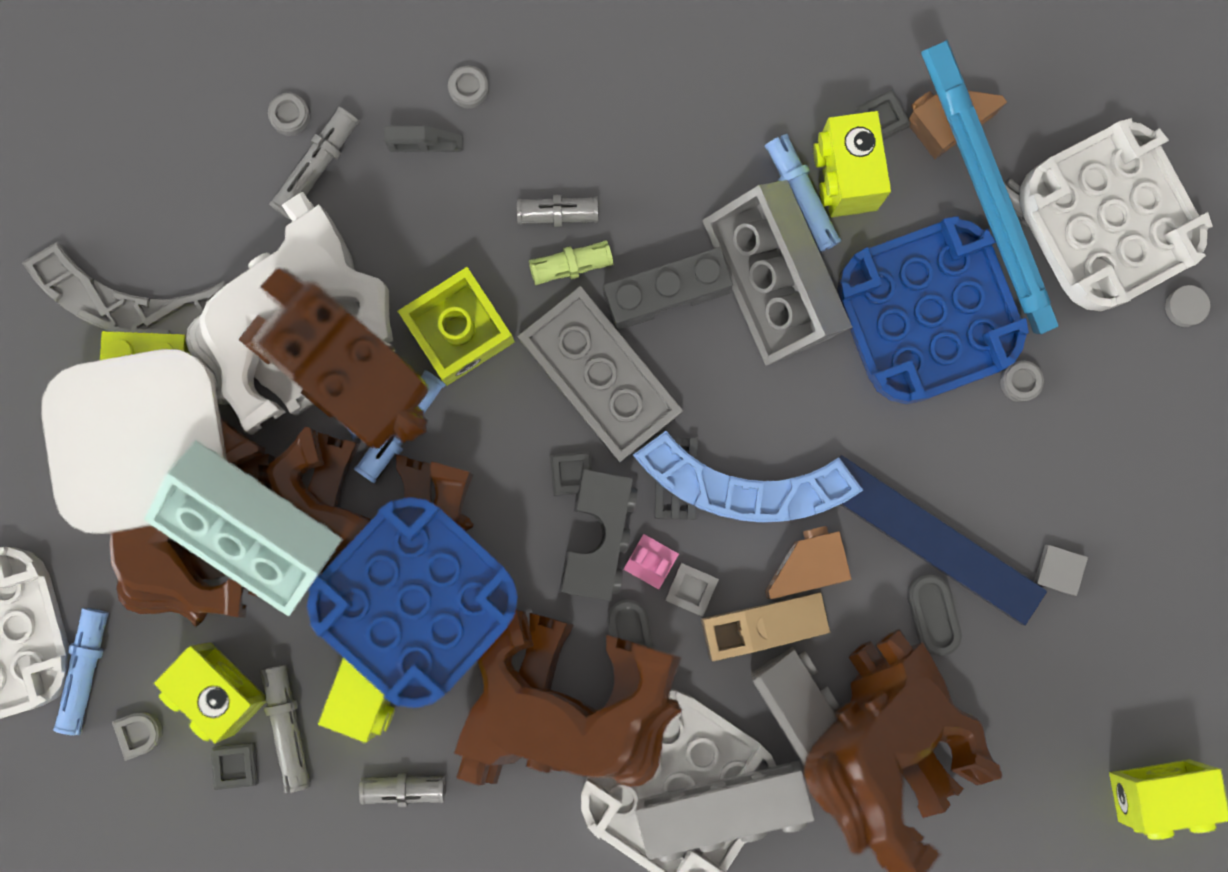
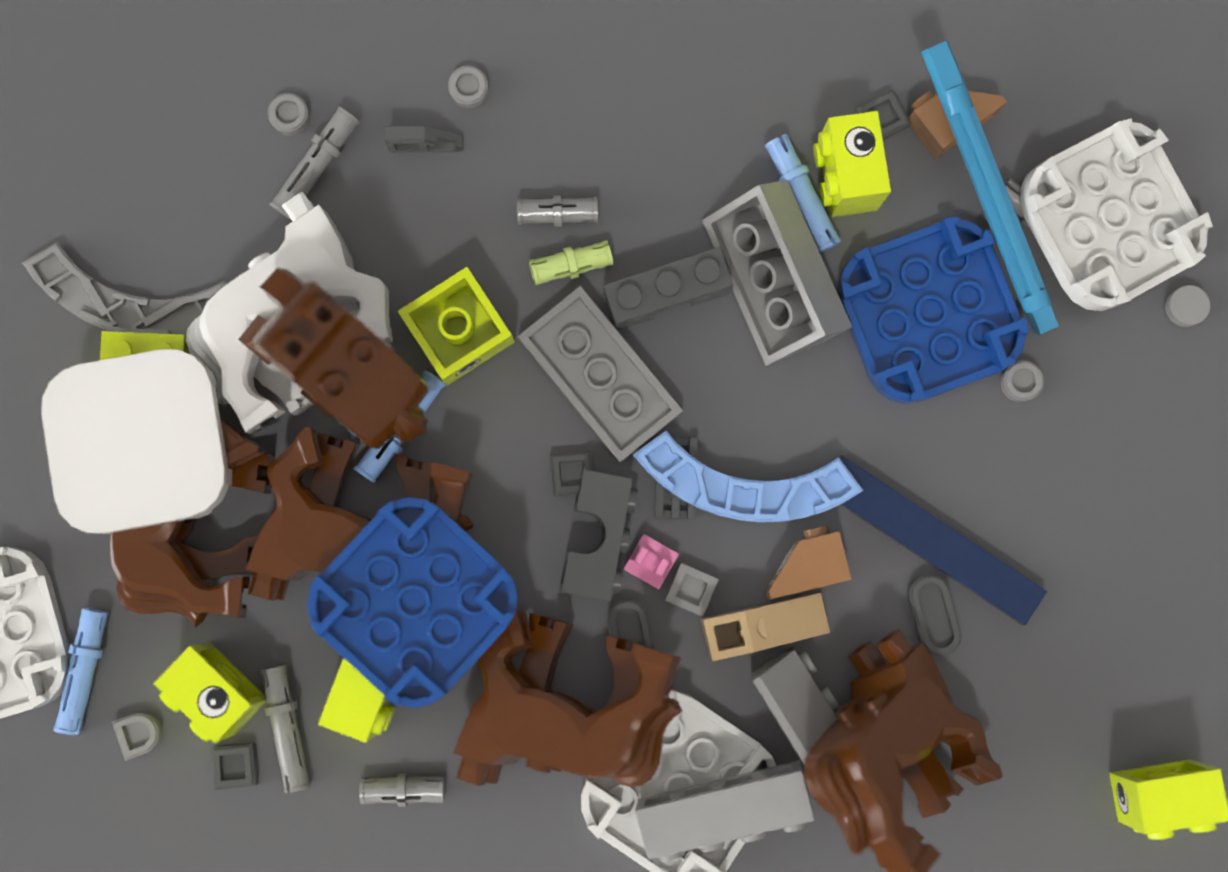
light aqua slope [144,440,342,616] -> none
light grey tile [1034,545,1088,596] -> none

